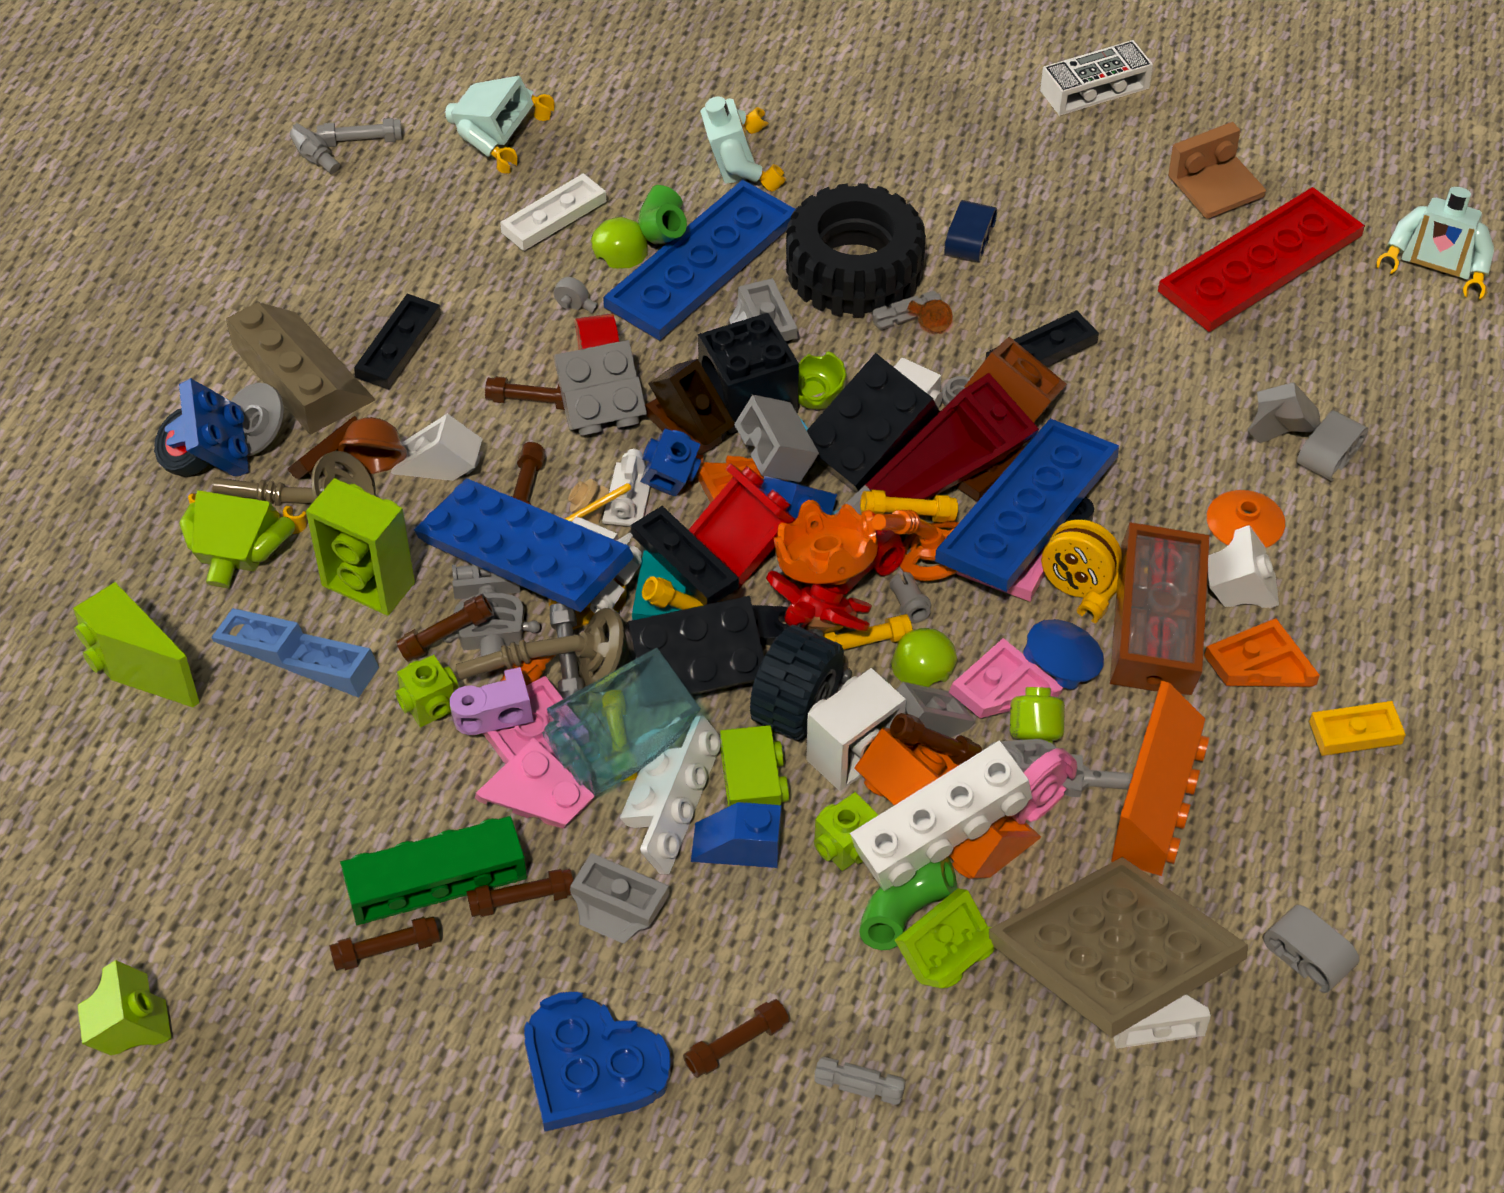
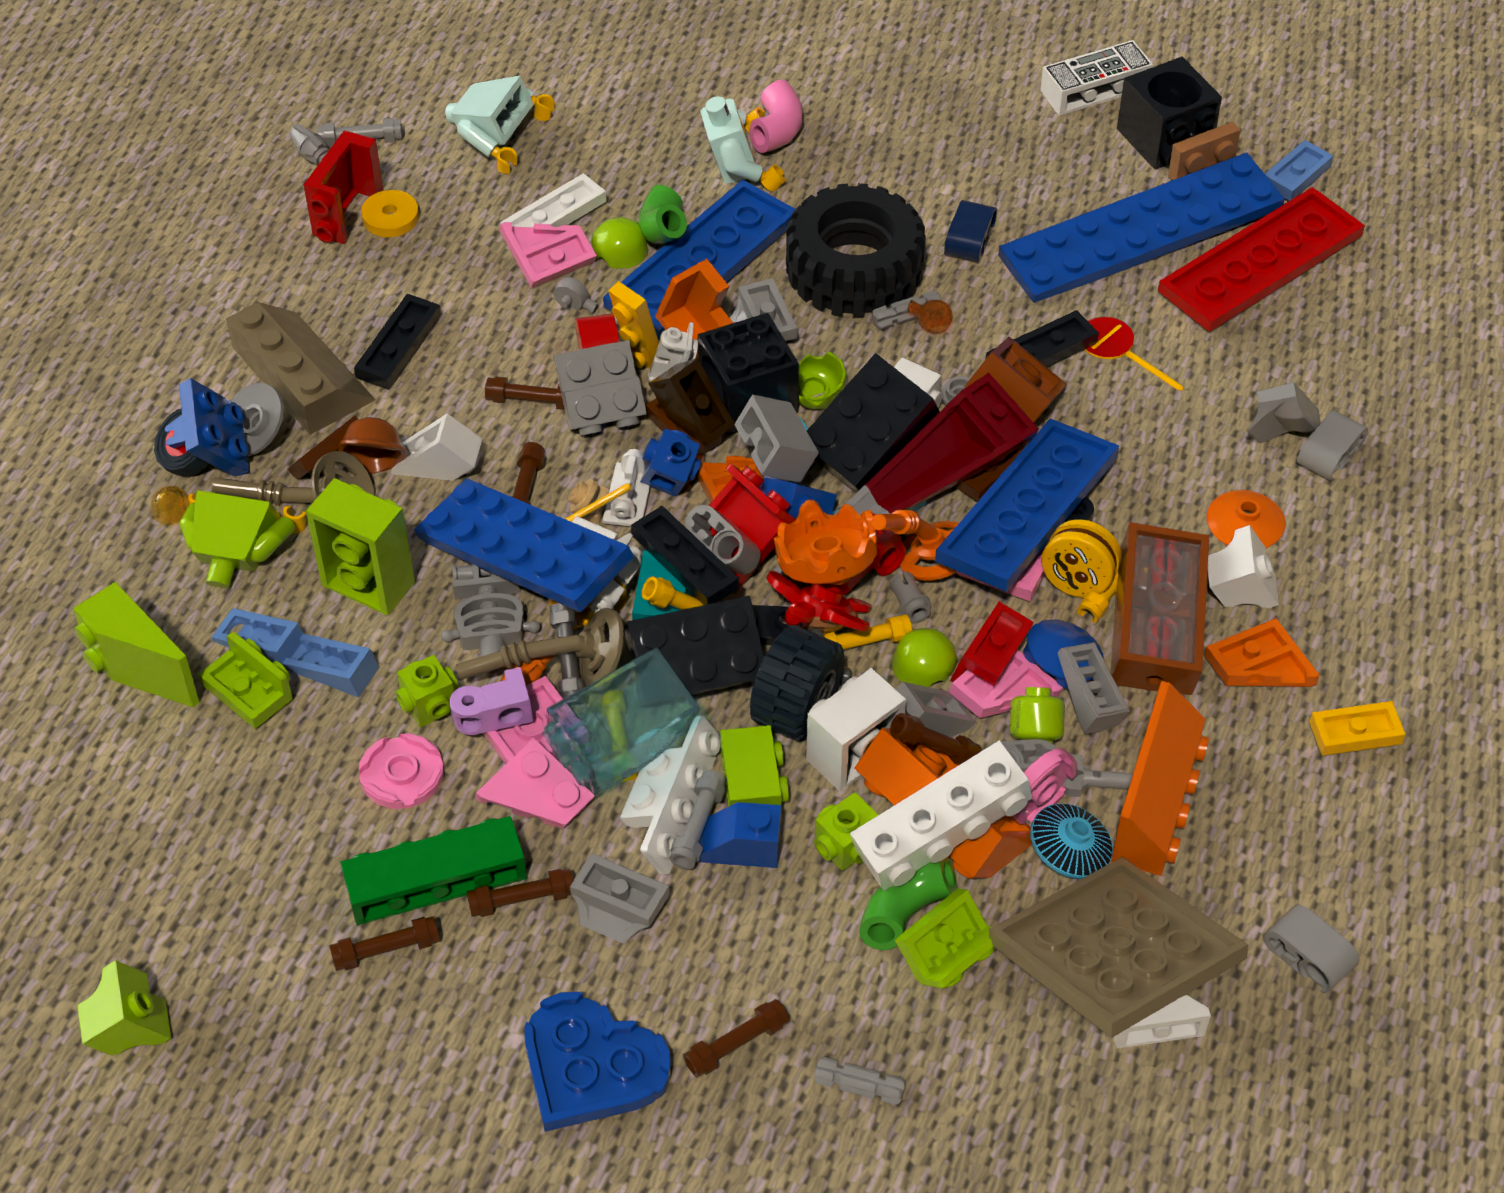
reddish brown bar [396,594,494,662] -> none
yellow bar [860,490,958,523] -> none
light aqua torso [1376,187,1494,300] -> none
none -> clear yellow piece [151,486,190,525]
none -> lime bracket [198,631,293,729]
none -> red panel [303,130,384,245]
none -> bright pink tile [359,733,444,809]
none -> yellow piece [361,190,419,237]
none -> bright pink wing [499,222,597,288]
none -> yellow plate [608,281,659,369]
none -> white hinge [648,322,698,382]
none -> orange panel [655,258,734,359]
none -> light grey bar [670,770,726,869]
none -> light grey beam [685,505,760,575]
none -> bright pink cylinder [749,80,803,153]
none -> red panel [950,601,1034,686]
none -> blue plate [998,152,1285,303]
none -> dish [1030,803,1113,879]
none -> light grey slope [1058,642,1130,734]
none -> red piece [1084,317,1184,391]
none -> black brick [1117,56,1222,170]
none -> medium blue plate [1265,140,1334,201]

